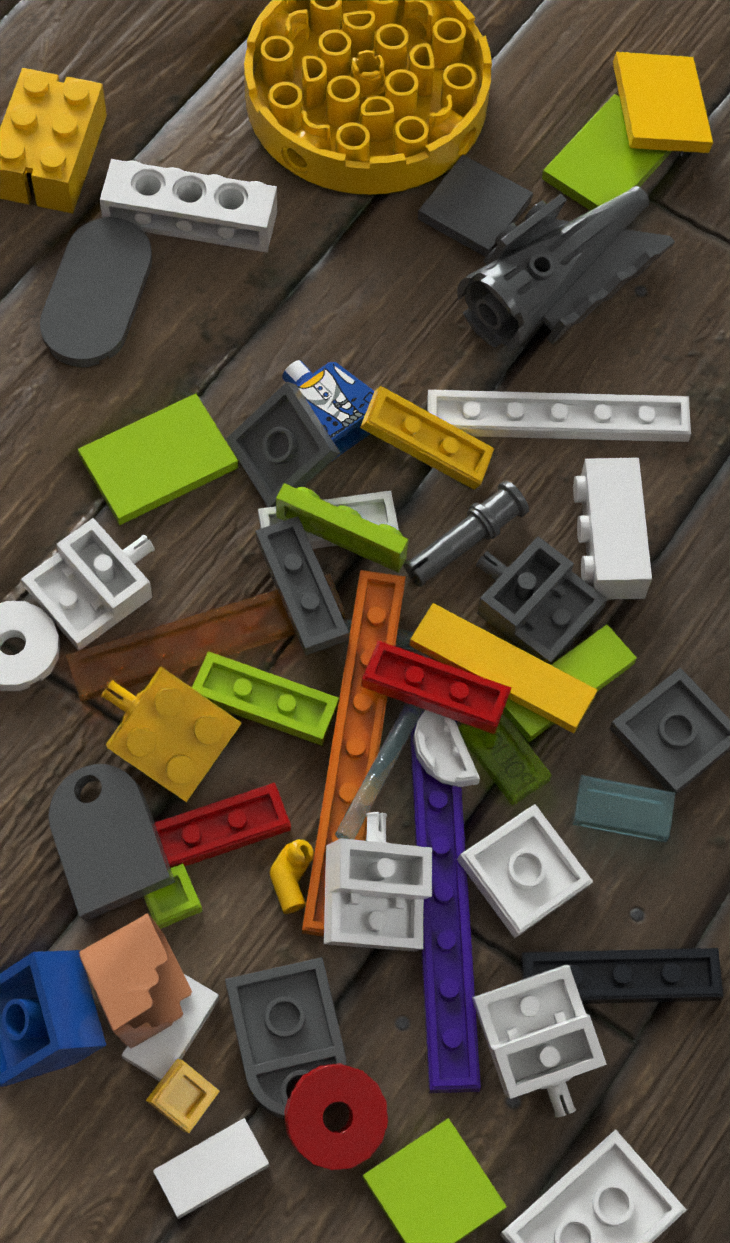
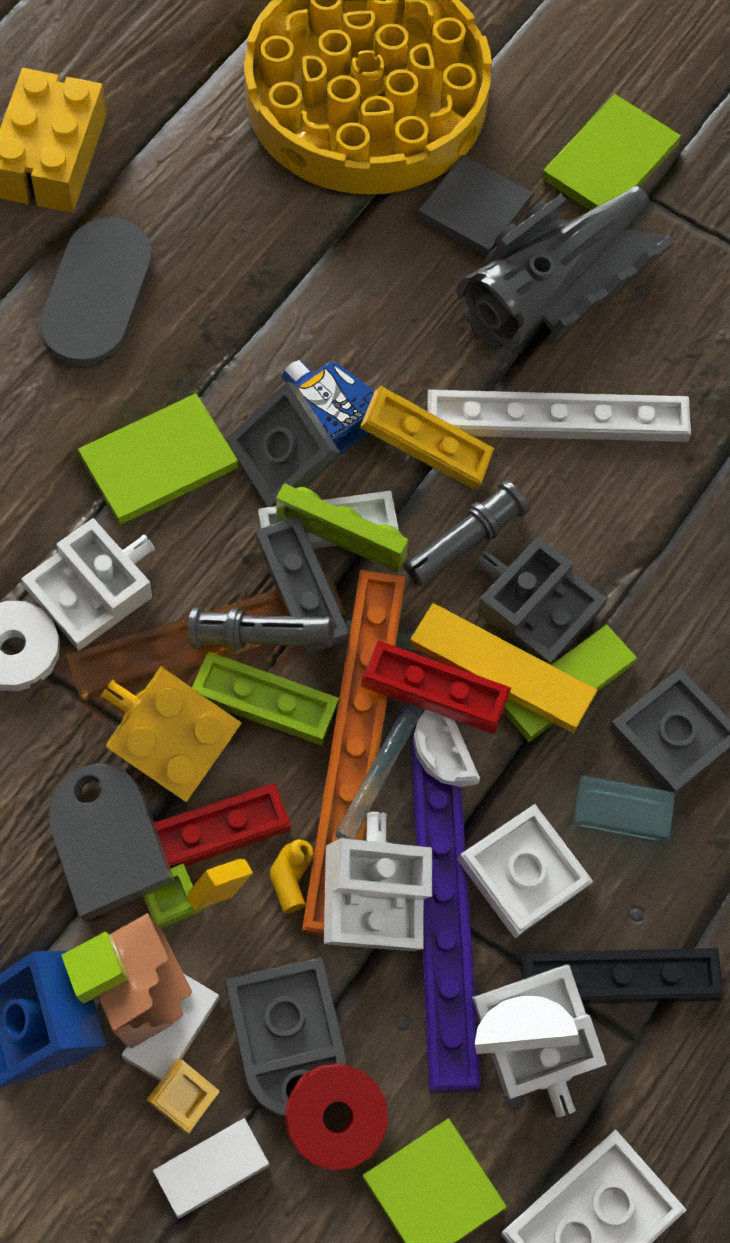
white brick [100,159,277,252] -> none
clear neon green tile [458,712,552,806] -> none
white brick [573,458,652,600] -> none
yellow tile [613,52,713,153] -> none
none -> lime tile [61,931,129,1004]
none -> yellow tile [187,858,253,911]
none -> dark grey pin [188,607,334,651]
none -> white tile [475,996,580,1054]

